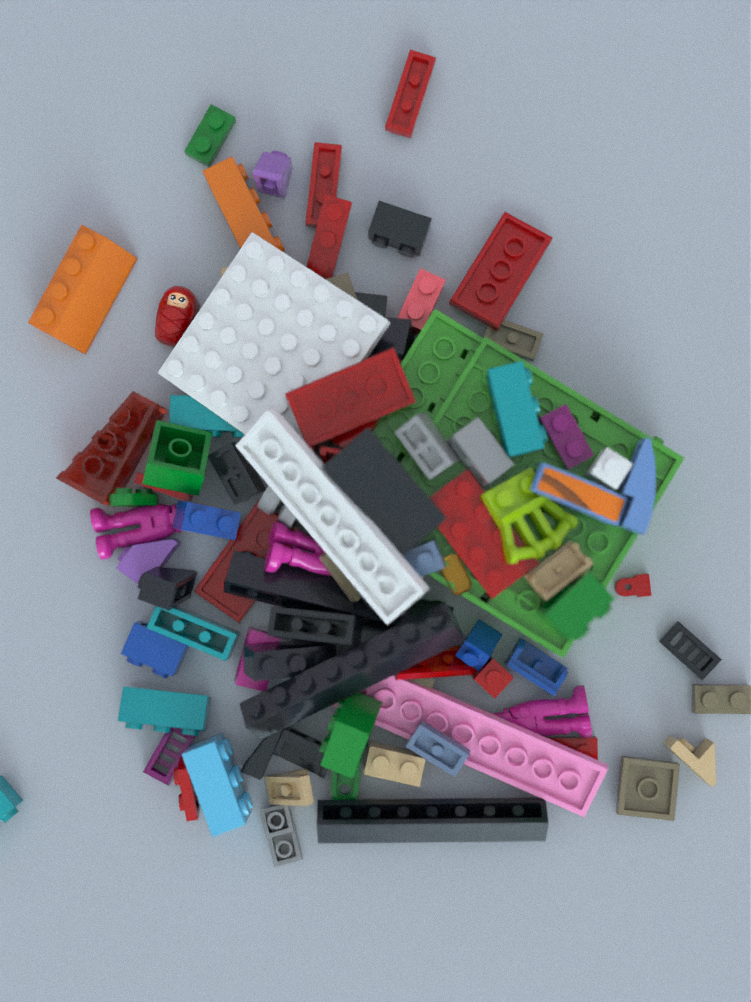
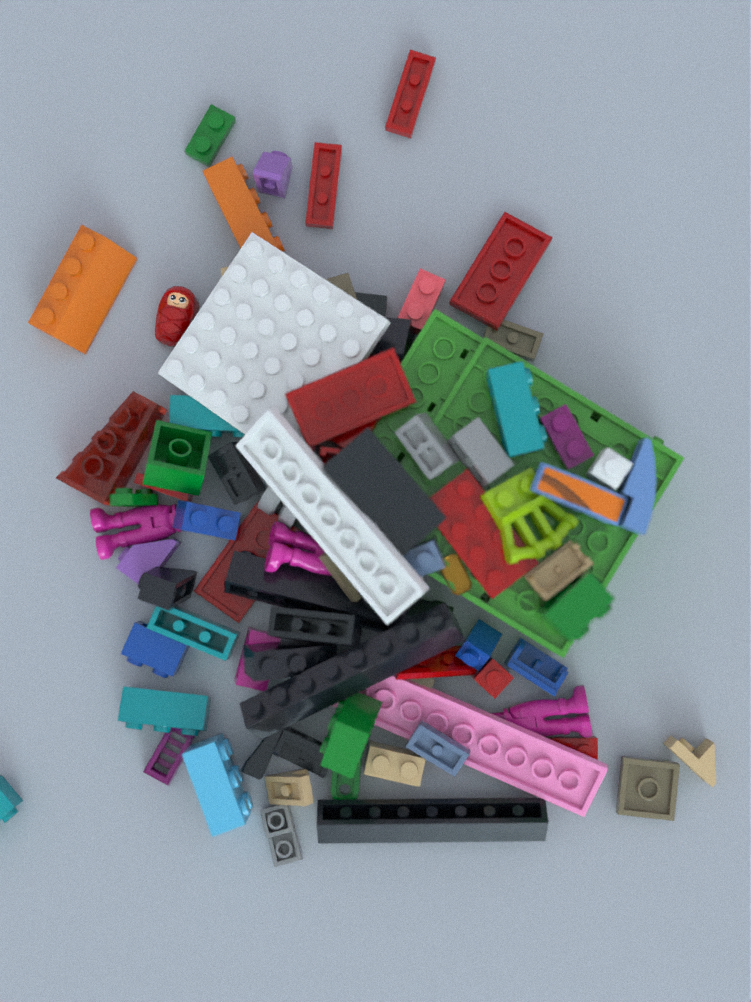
red plate [174,756,201,822] -> none
red plate [306,194,353,279] -> none
black brick [368,200,432,257] -> none
red piece [614,573,652,597] -> none
black slope [659,621,722,681] -> none
dark tan plate [692,684,751,714] -> none

